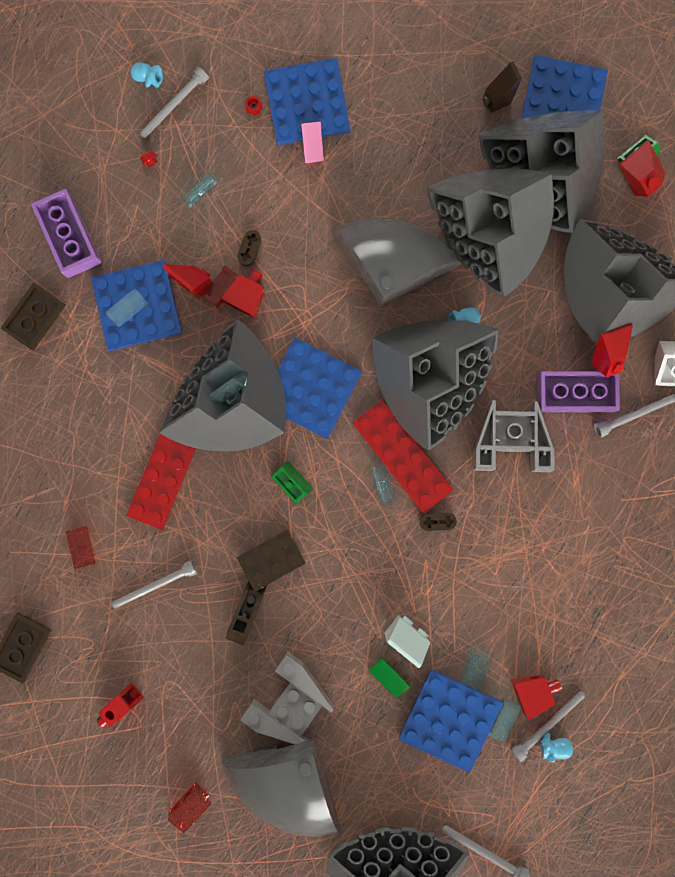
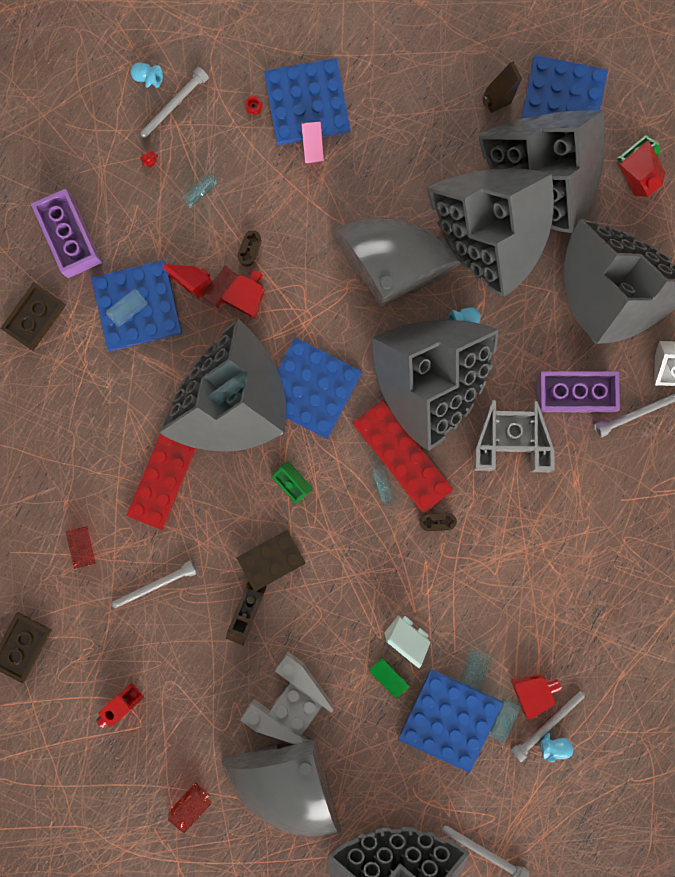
red slope [591,323,633,378] -> none

